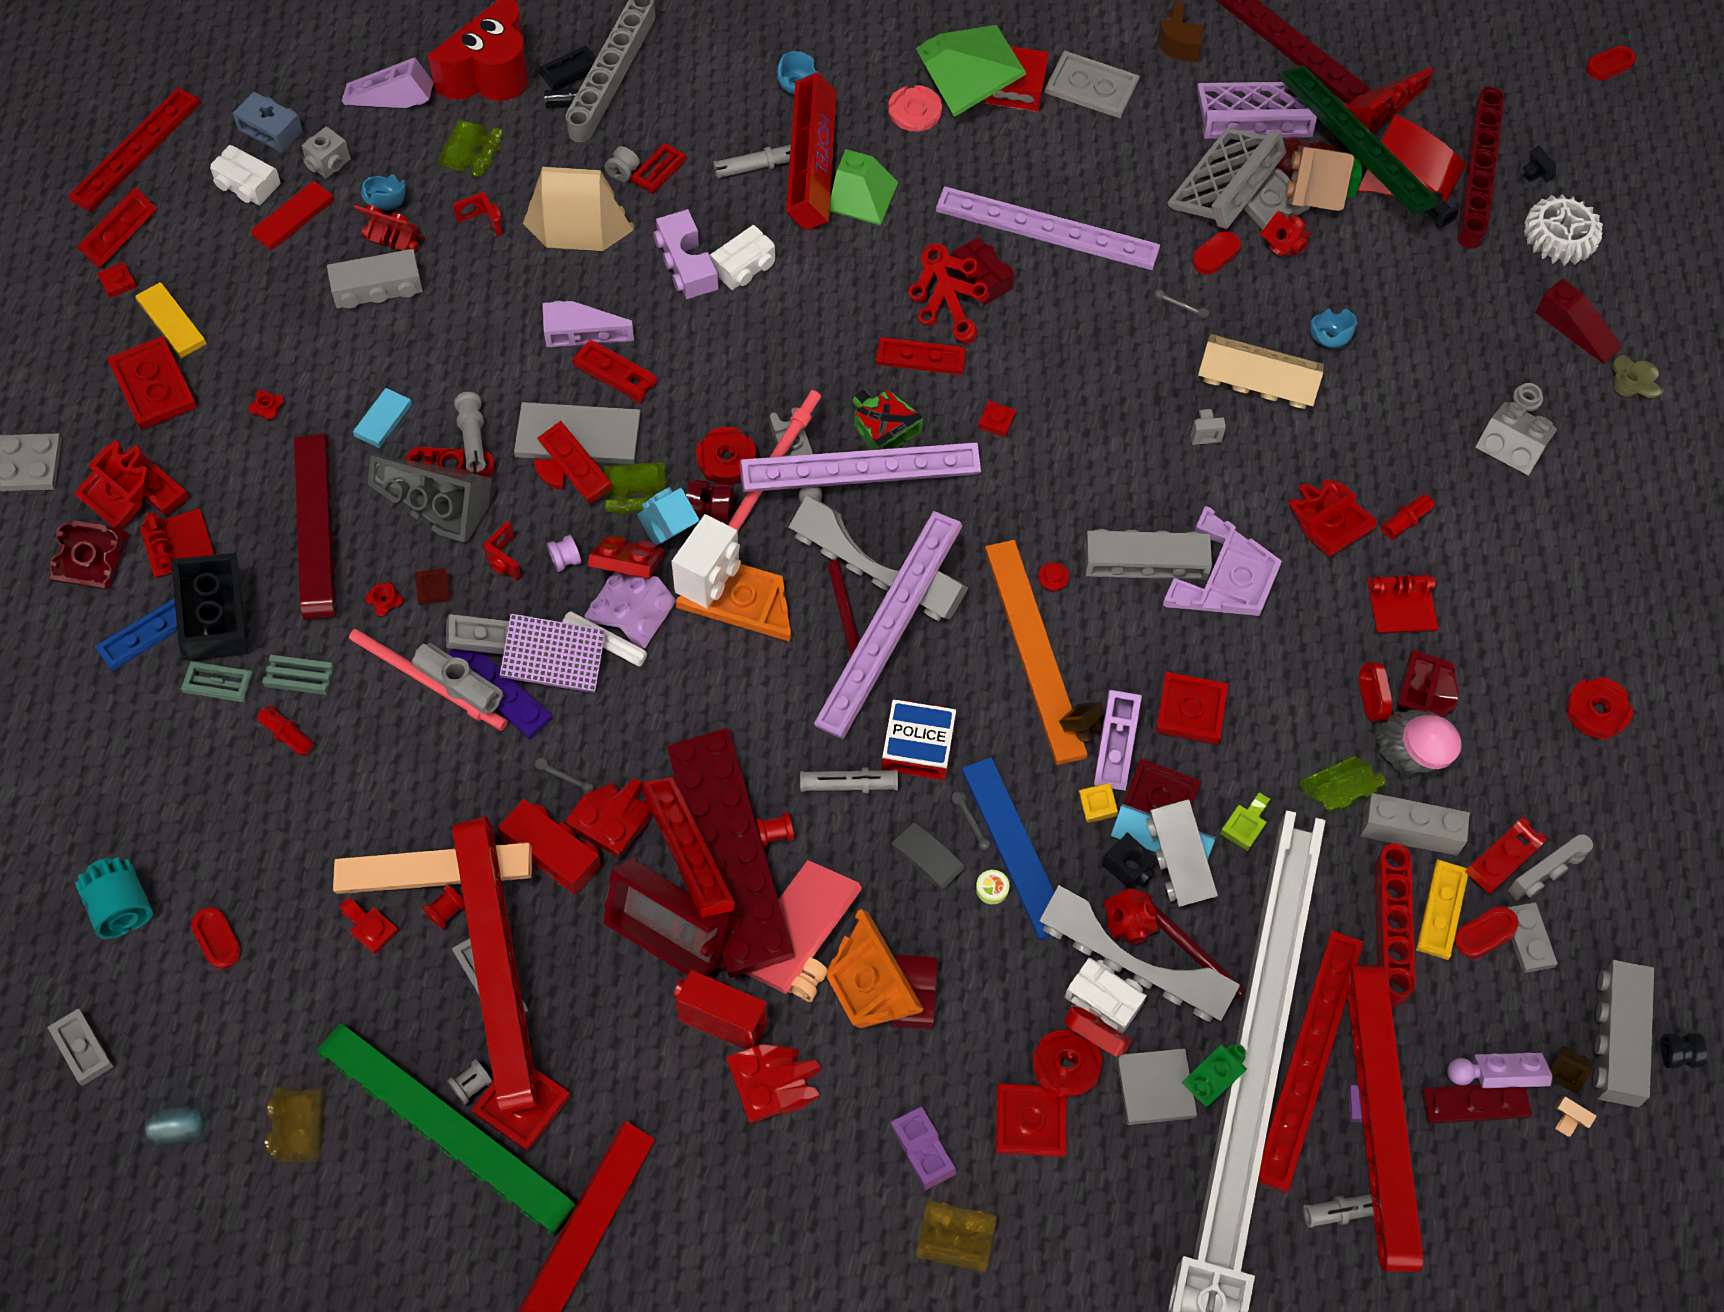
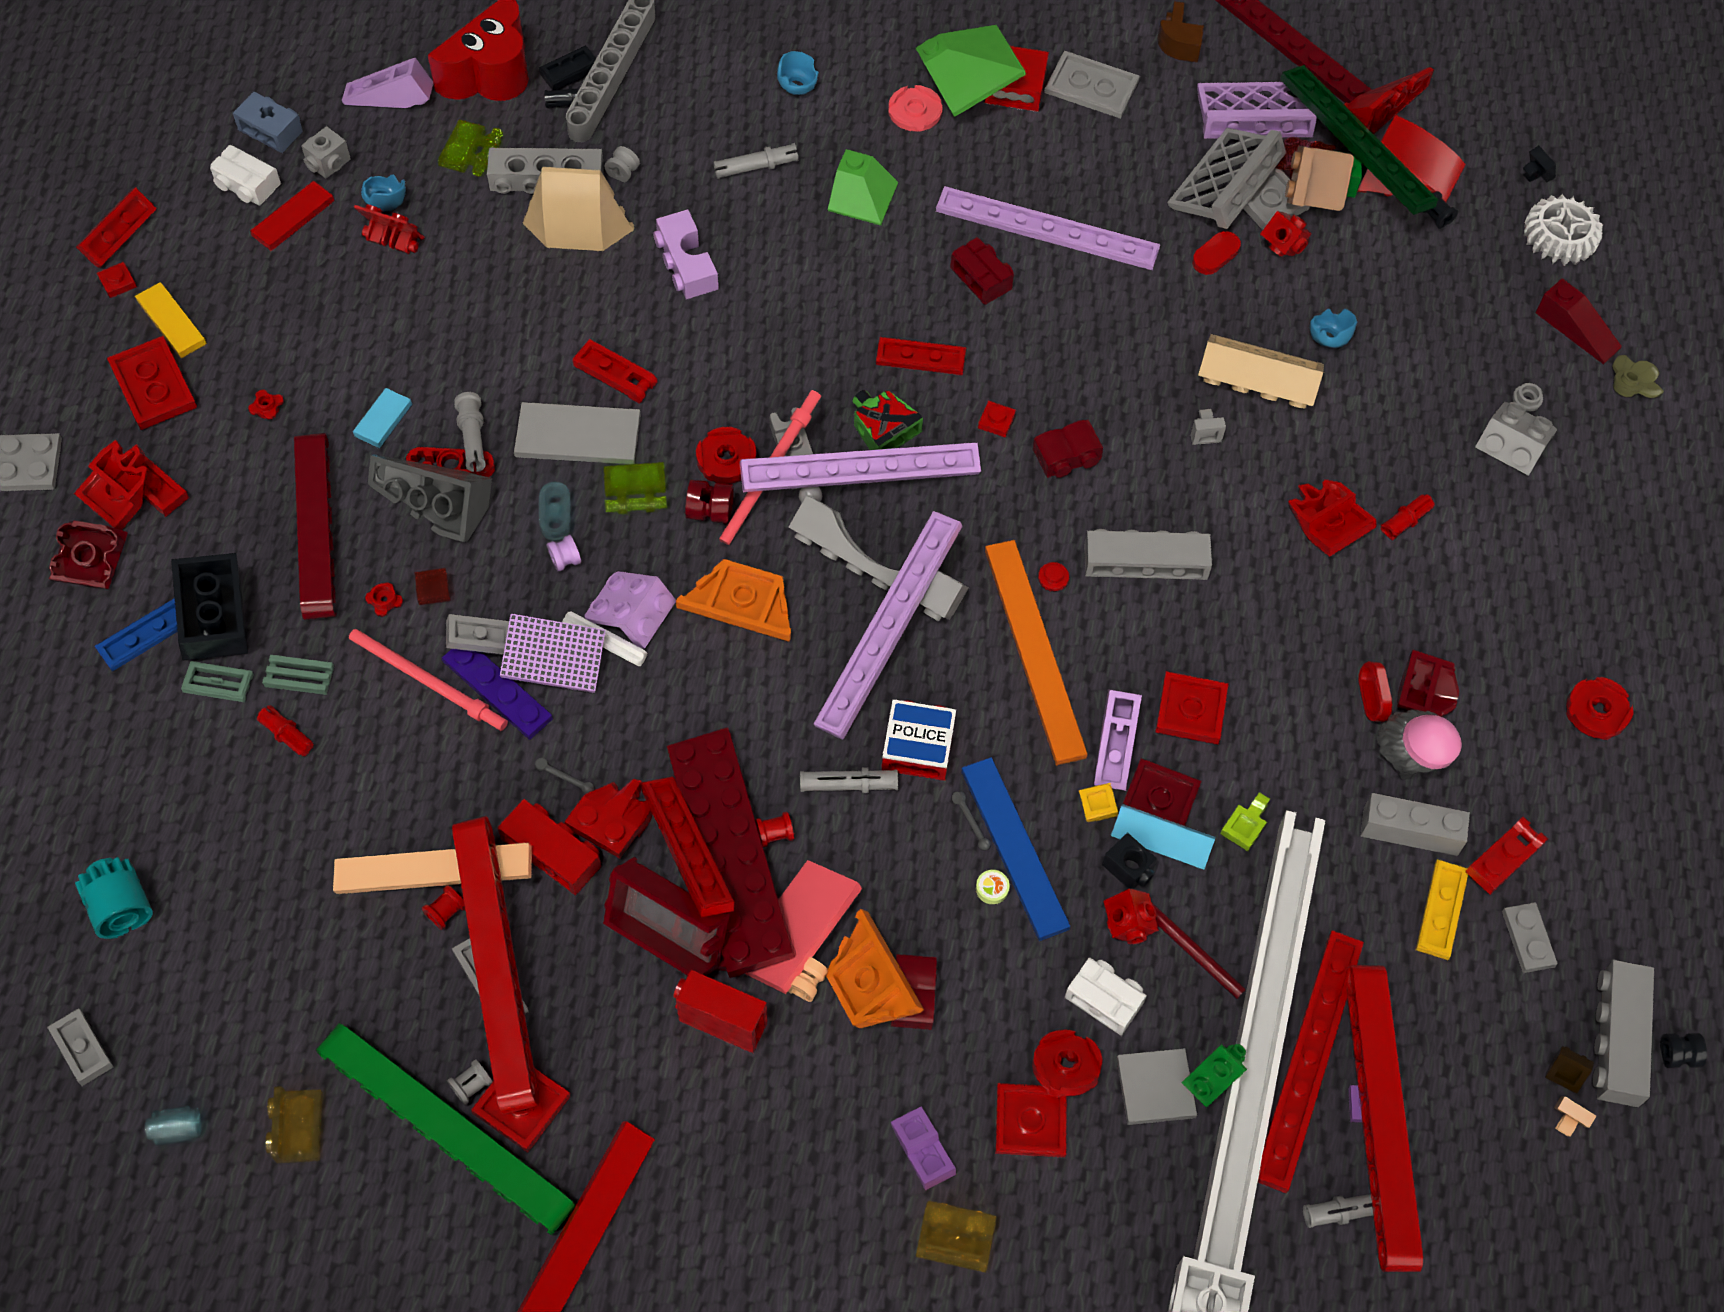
red tile [67,87,201,213] -> none
red hinge [140,508,215,578] -> none
red tile [191,907,241,969] -> none
light grey brick [327,249,423,308] -> none
red plate [339,897,398,955] -> none
light grey piece [412,643,503,714] -> none
red bracket [452,192,502,237] -> none
red bracket [483,521,522,581] -> none
red tile [534,459,565,490] -> none
red tile [537,421,614,505] -> none
lavender slope [542,301,634,347] -> none
red plate [588,535,664,578] -> none
red tile [630,143,687,195] -> none
medium azure arch [637,487,700,546] -> none
white brick [672,514,741,609] -> none
white brick [709,225,775,290] -> none
red plate [726,1044,822,1124] -> none
red brick [786,72,837,230] -> none
dark red bar [827,561,860,657] -> none
dark grey slope [891,822,965,890] -> none
red plant [908,243,990,344] -> none
light grey arch [1039,885,1240,1023] -> none
dark brown tile [1059,702,1105,742] -> none
red piece [1063,1005,1133,1057] -> none
light grey brick [1146,799,1218,907] -> none
dark grey hinge [1153,289,1209,319] -> none
lavender wing [1163,506,1282,616] -> none
clear neon green plate [1300,756,1386,811] -> none
red hinge [1367,574,1439,633] -> none
red beam [1375,843,1415,1007] -> none
dark red plate [1421,1084,1532,1125] -> none
lavender plate [1447,1053,1552,1088] -> none
red tile [1455,906,1518,959] -> none
dark red beam [1457,87,1504,249] -> none
light grey plate [1508,835,1593,900] -> none
red tile [1585,46,1636,80] -> none
none -> light grey brick [487,148,604,194]
none -> clear light blue plate [539,482,571,540]
none -> dark red brick [1033,420,1103,478]

